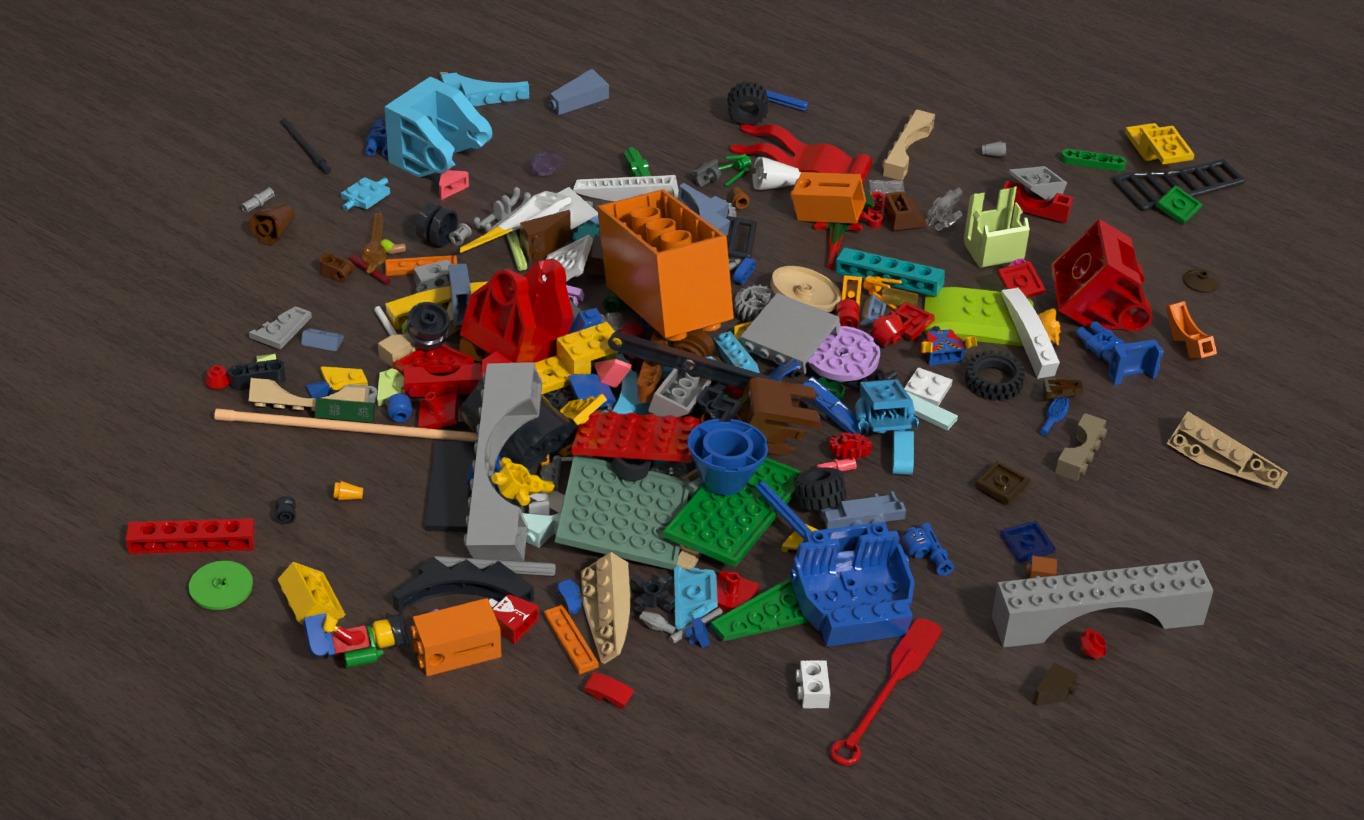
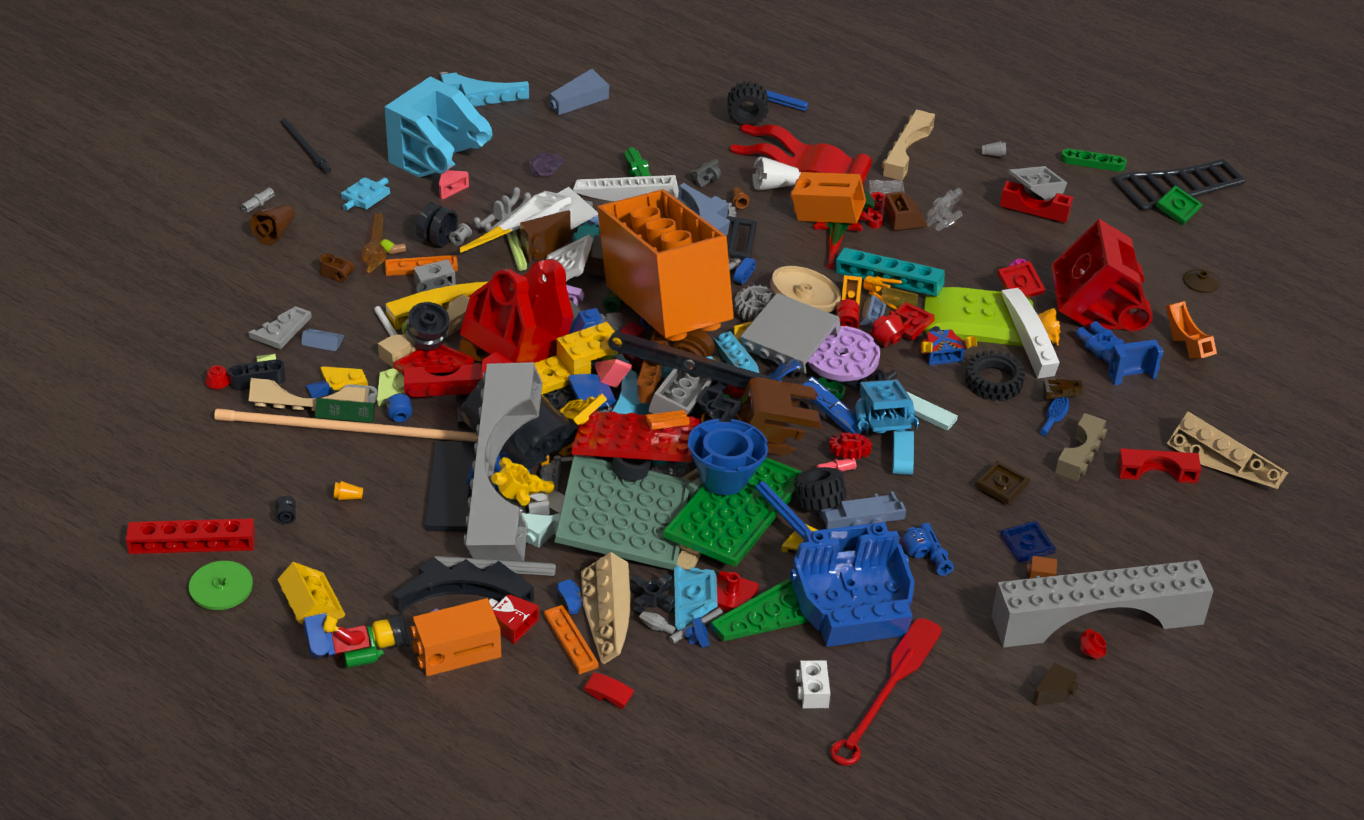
dark red bar [349,255,391,285] -> none
blue pin [366,118,388,158] -> none
red tile [418,392,459,429] -> none
sand blue slope [448,264,471,325] -> none
green plant [718,154,752,187] -> none
white plate [904,368,953,406] -> none
yellowish green piece [964,186,1029,268] -> none
yellow bracket [1125,123,1195,164] -> none
none -> orange tile [646,410,689,430]
none -> red arch [1117,448,1201,484]

